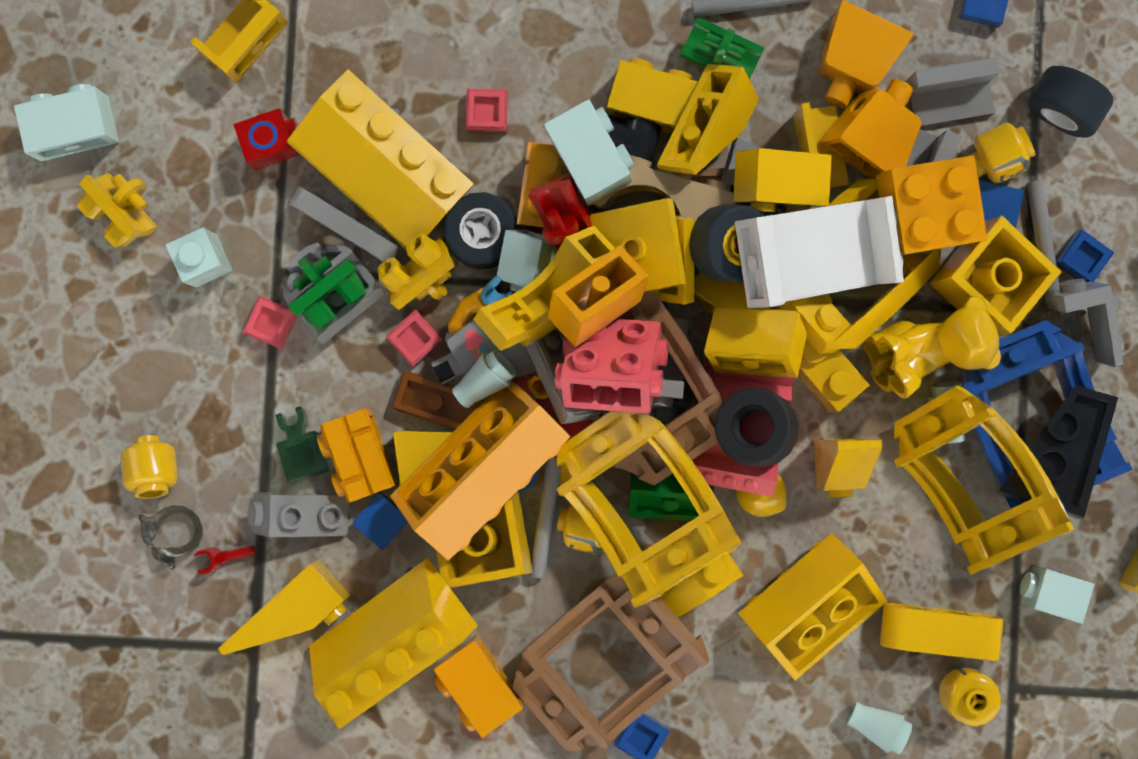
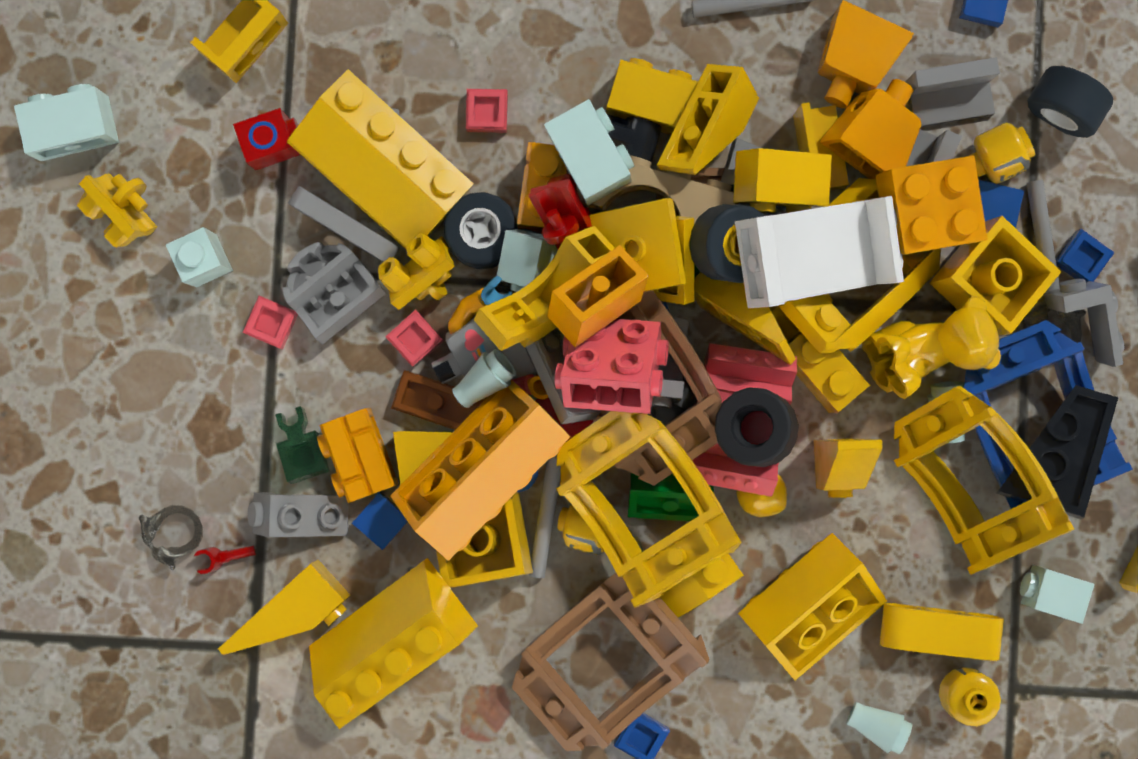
yellow head [120,435,178,499] -> none
green hips [288,256,367,330] -> none
light orange brick [433,634,524,738] -> none
green hips [679,17,765,79] -> none
yellow panel [704,307,807,378] -> none

